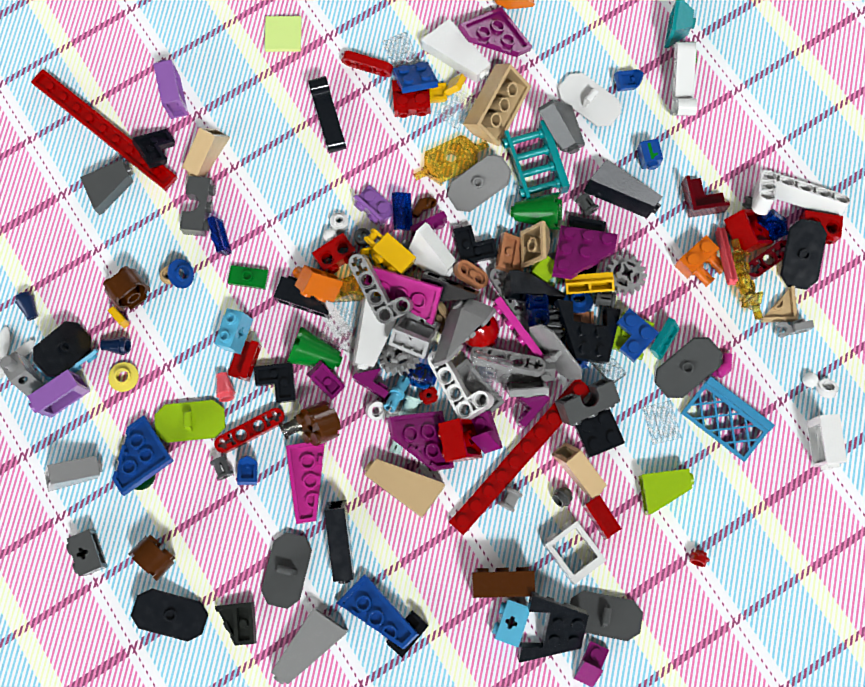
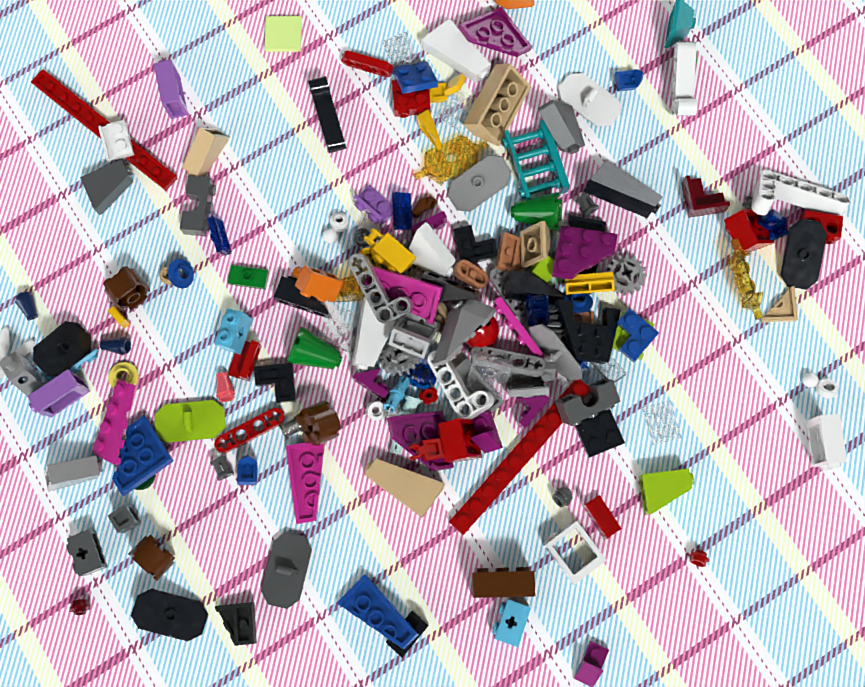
black plate [132,129,175,168] -> none
light grey slope [271,608,348,684] -> none
magenta slope [306,361,345,400] -> none
red brick [312,233,357,274] -> none
black slope [324,500,354,584] -> none
light grey bush [498,486,523,513] -> none
black wing [517,591,589,662] -> none
tan slope [551,442,607,498] -> none
dark grey shield [570,590,643,641] -> none
dark grey bush [594,292,616,308] -> none
blue brick [637,138,663,170] -> none
teal plate [650,318,680,360] -> none
dark grey shield [655,337,722,398] -> none
orange brick [674,235,724,287] -> none
dark azure fence [681,376,775,462] -> none
dark pink arm [712,353,733,378] -> none
coral axle [715,227,738,285] -> none
dark red beam [743,240,787,280] -> none
light grey plate [776,319,814,338] -> none
none -> dark red plate [69,599,91,615]
none -> dark pink wing [92,379,135,465]
none -> white plate [98,120,134,162]
none -> dark grey brick [108,505,141,534]
none -> red plate [407,438,444,461]
none -> yellow slope [417,110,442,150]

